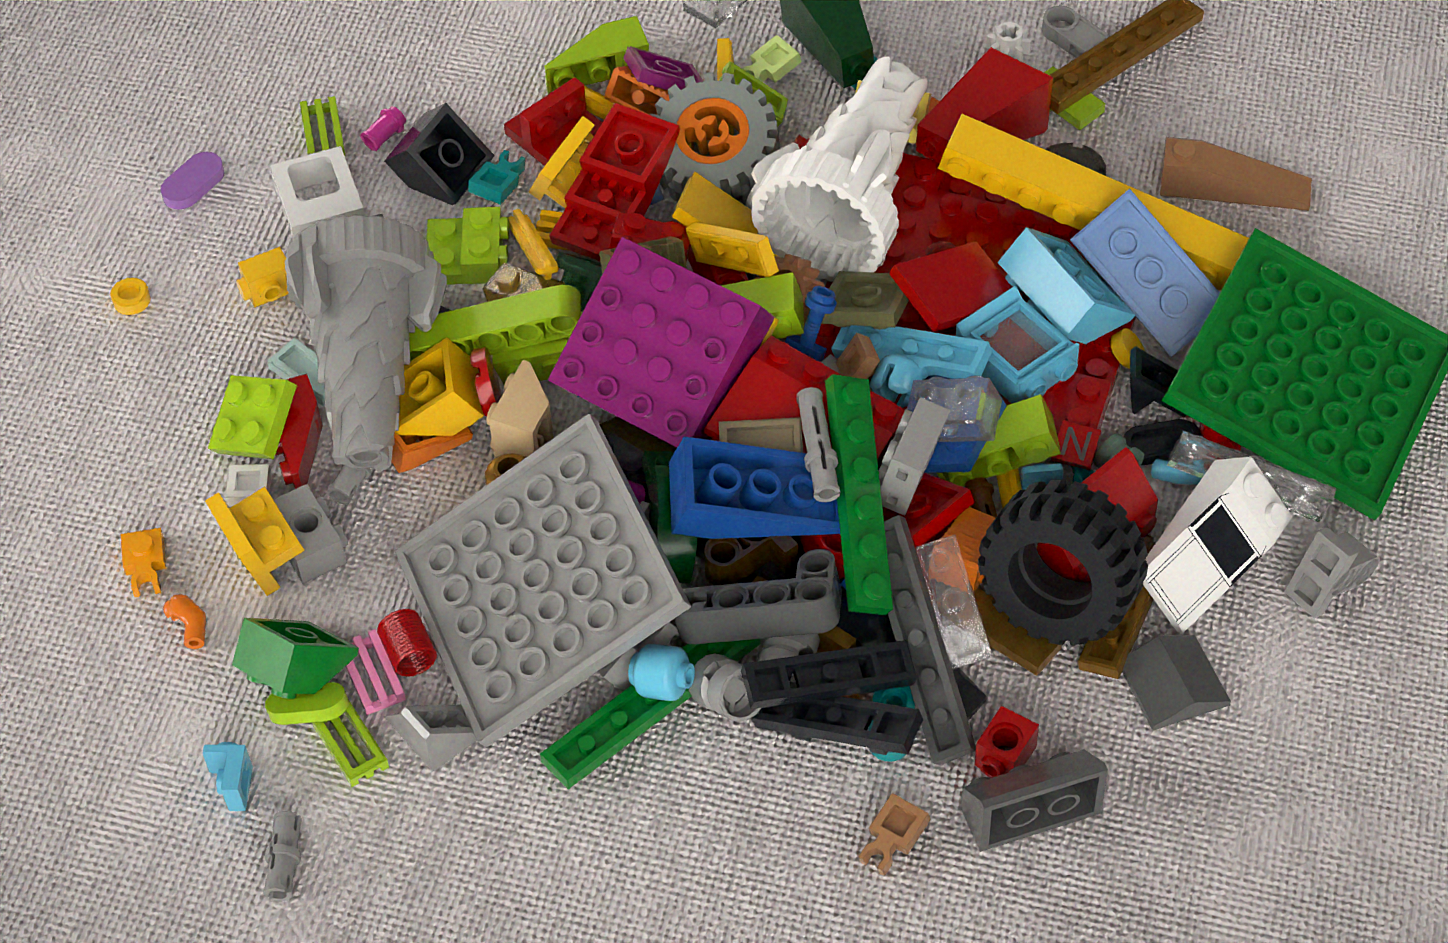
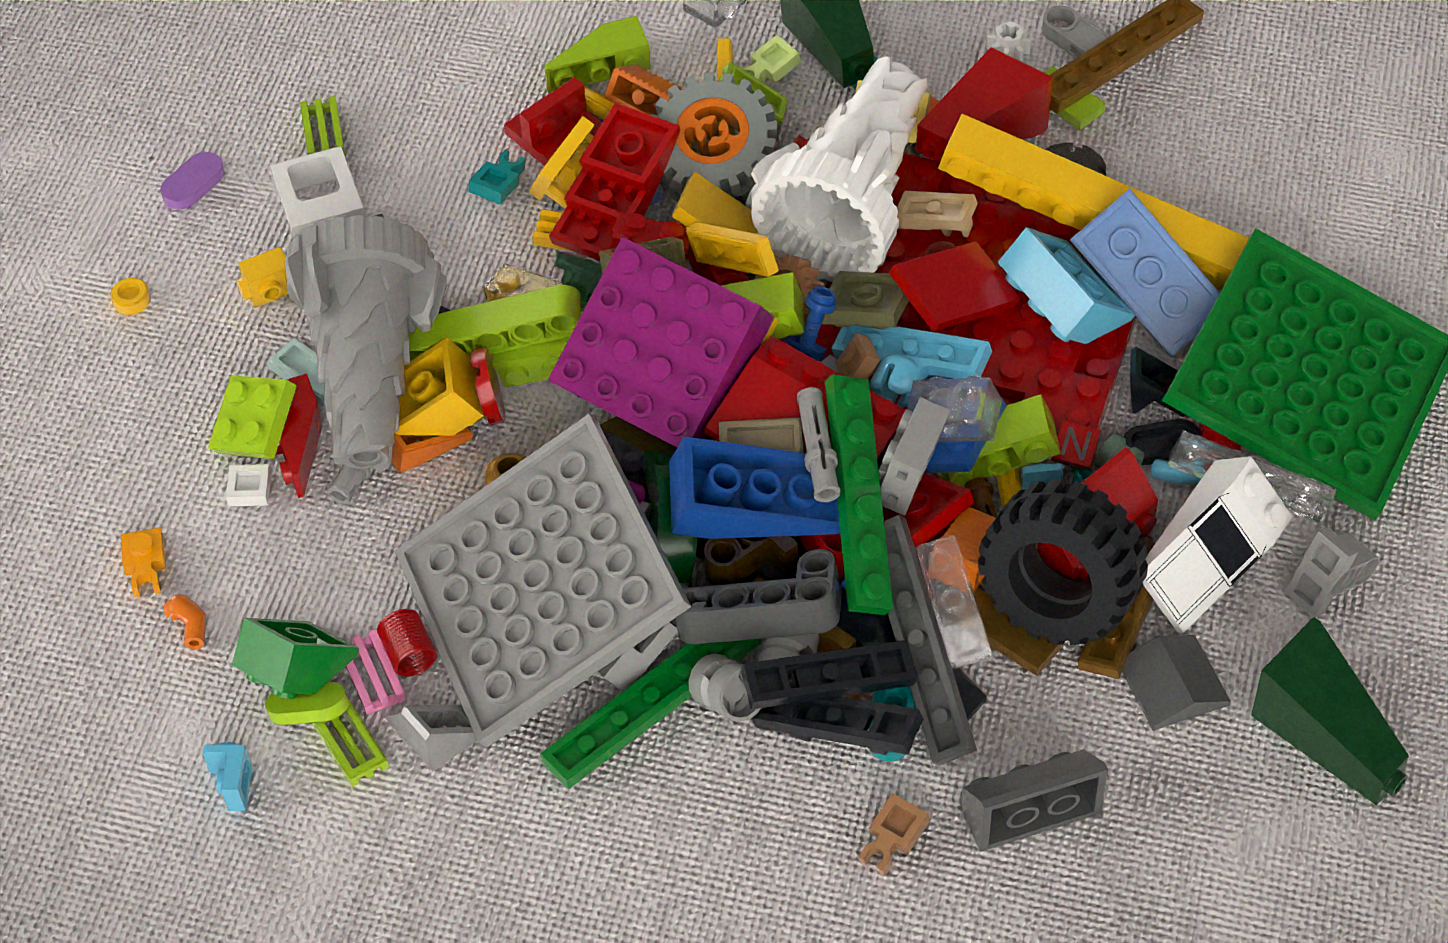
yellow bracket [205,486,305,596] -> none
light grey pin [263,811,302,902] -> none
light grey brick [274,484,348,584] -> none
dark pink pin [360,106,406,151] -> none
black slope [384,103,495,205] -> none
lime plate [426,207,509,285] -> none
tan slope [487,360,554,458] -> none
yellow axle [508,209,559,280] -> none
magenta tile [623,46,703,90] -> none
medium azure head [628,644,695,701] -> none
medium azure window [956,285,1080,404] -> none
red brick [974,705,1039,778] -> none
yellow tile [1110,328,1145,369] -> none
medium nougat wedge [1160,137,1312,211] -> none
none -> tan plate [897,191,977,237]
none -> dark green slope [1251,617,1409,806]

